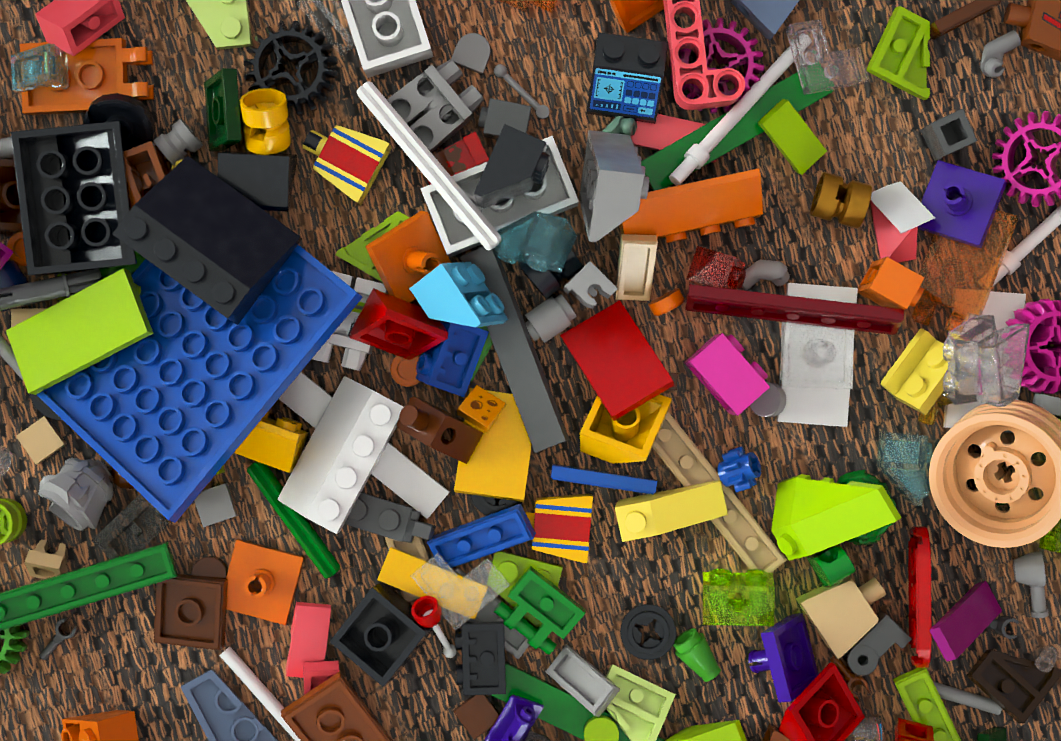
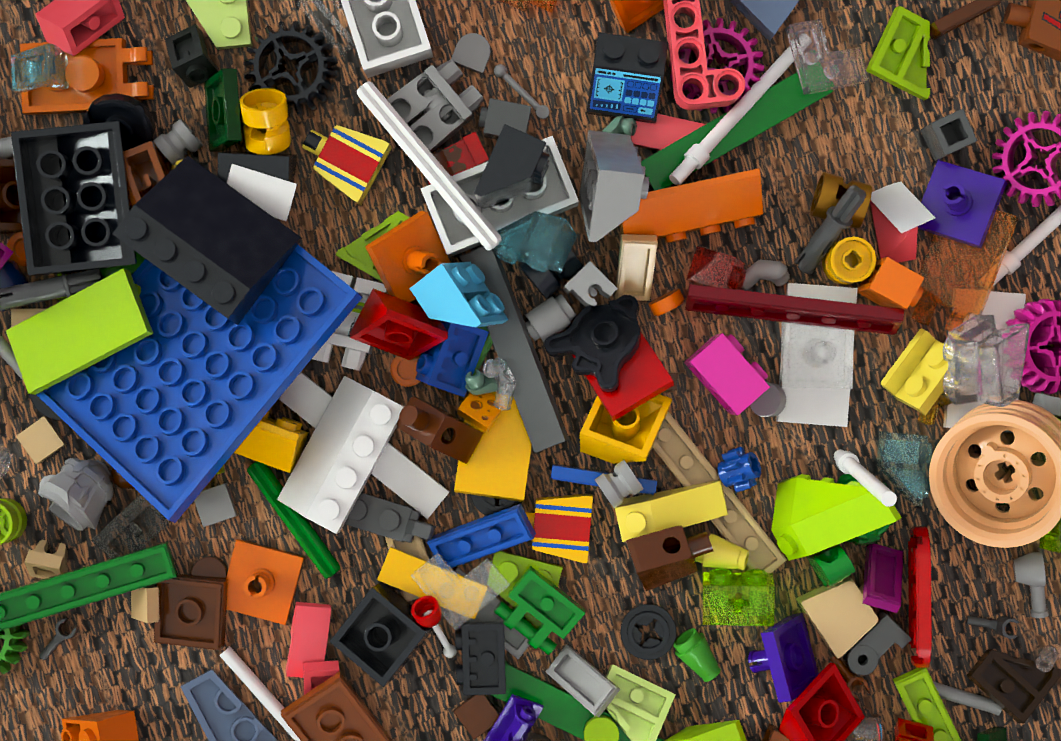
lime tile [757,99,827,175] -> none
magenta tile [930,580,1002,662] -> none
light grey arm [980,30,1021,78] -> none
none -> orange tile [65,56,104,93]
none -> tan tile [131,585,159,623]
none -> pearl dark grey bracket [165,24,218,88]
none -> white sticker [227,164,297,221]
none -> sand green arm [465,363,500,395]
none -> clear arm [483,357,516,410]
none -> black tile [544,295,641,392]
none -> light grey wheel [594,460,643,509]
none -> reddish brown torso [626,526,713,591]
none -> light yellow cone [695,533,750,570]
none -> dark grey axle [795,185,866,274]
none -> yellow wheel [822,236,877,285]
none -> white bar [834,449,897,507]
none -> magenta tile [862,543,903,613]

